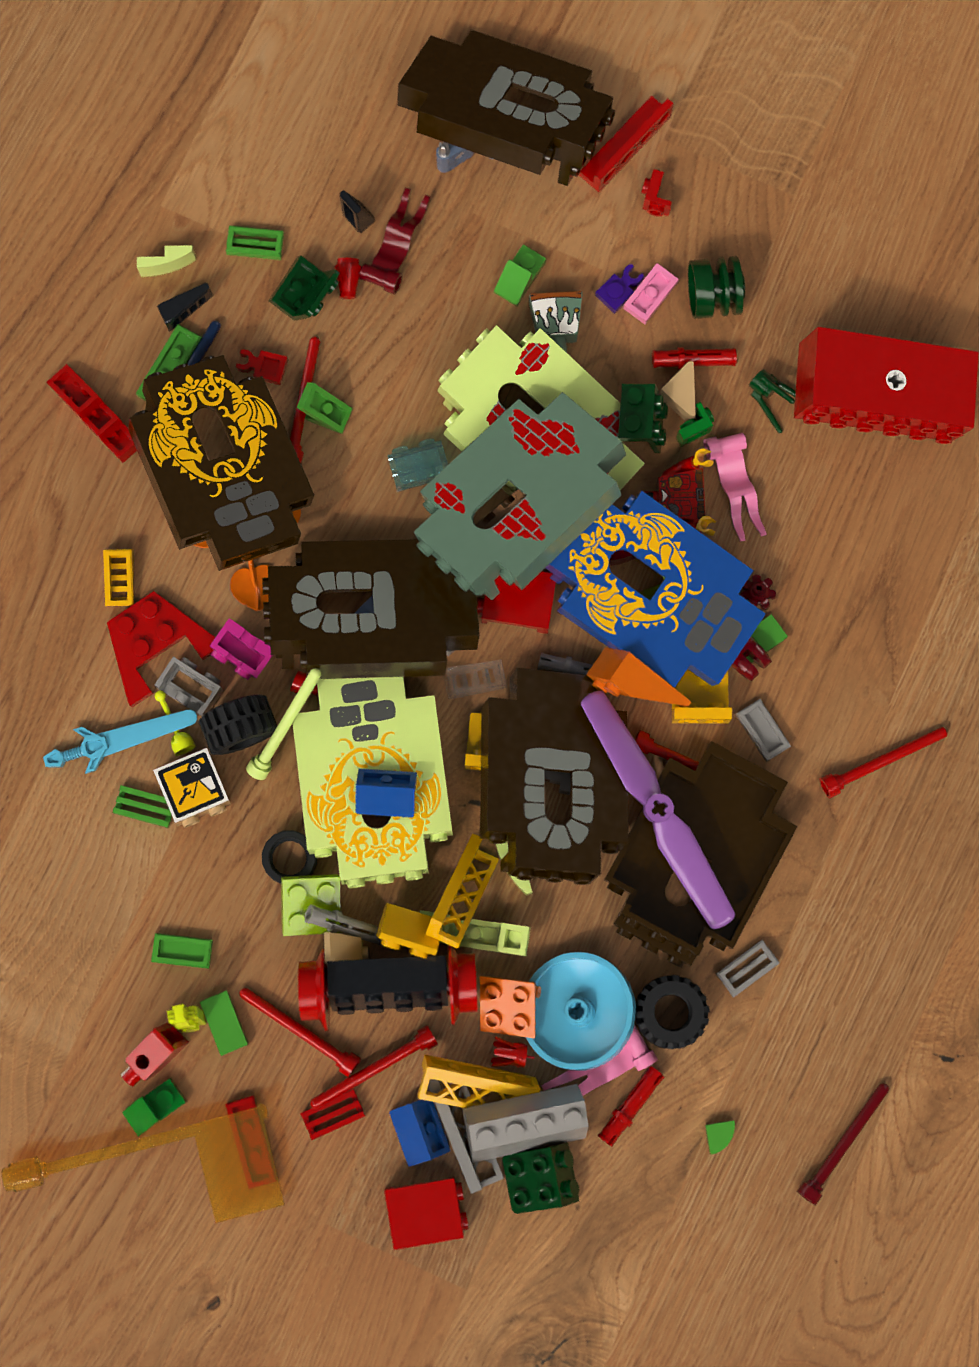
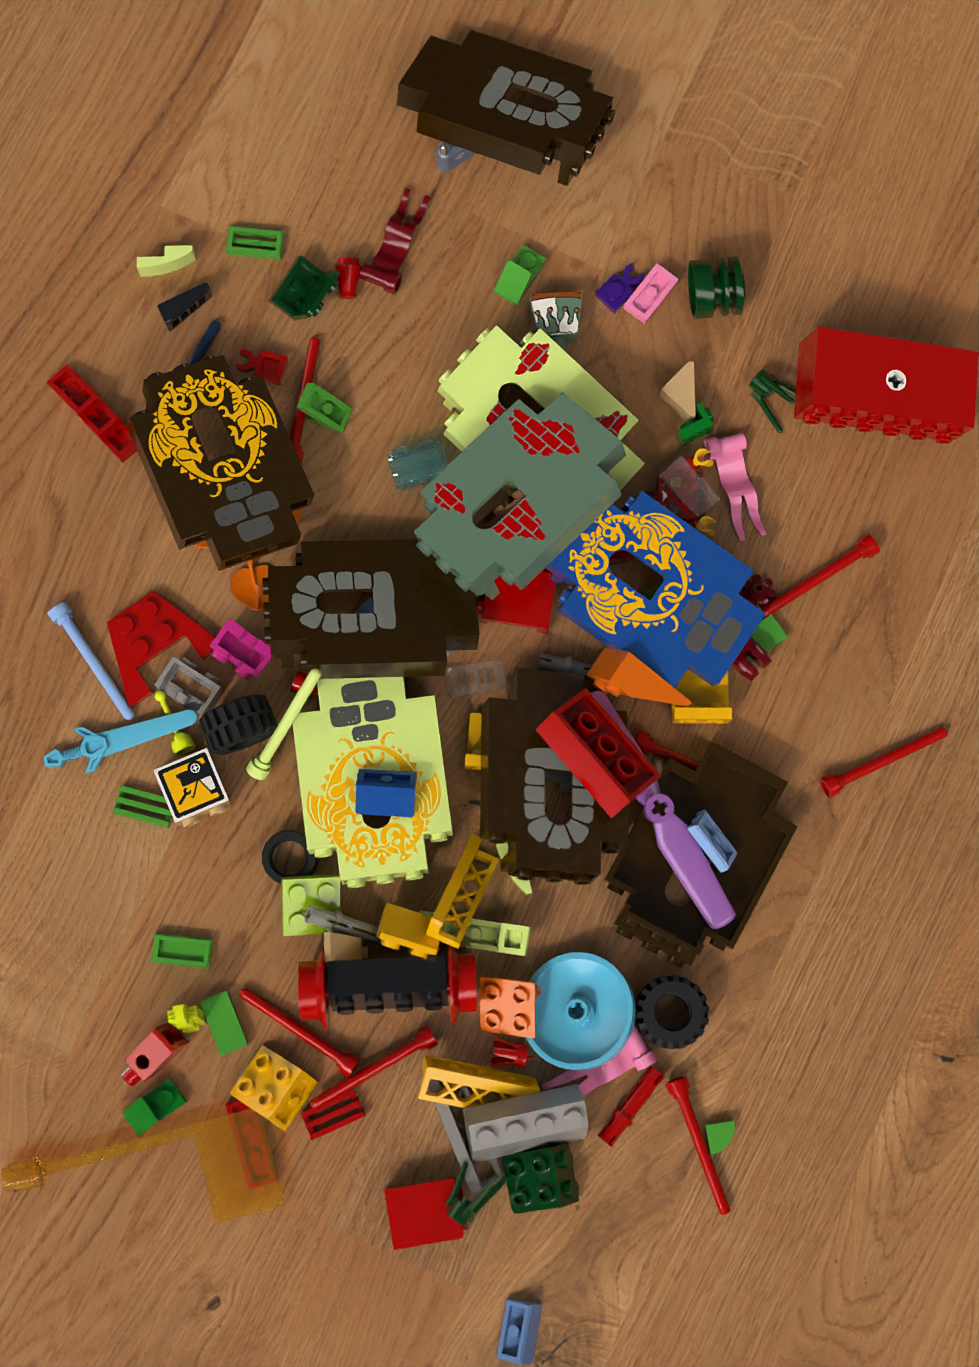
yellow slope [103,549,134,606] -> none
bright green tile [136,324,202,401] -> none
black slope [340,190,375,233] -> none
blue panel [389,1099,451,1166] -> none
red fence [579,95,674,193] -> none
dark green bracket [618,384,668,453] -> none
red bracket [641,169,672,217] -> none
red pin [652,347,737,370] -> none
light grey tile [716,940,779,997] -> none
light grey tile [736,699,791,762] -> none
dark red piece [796,1083,889,1206] -> none
none -> light blue piece [47,601,134,720]
none -> yellow bracket [230,1046,318,1132]
none -> dark green plant [445,1162,509,1227]
none -> medium blue slope [496,1298,542,1365]
none -> red slope [535,688,661,819]
none -> clear slope [659,456,720,517]
none -> red piece [665,1076,731,1215]
none -> light blue tile [687,809,737,873]
none -> red piece [761,534,880,617]

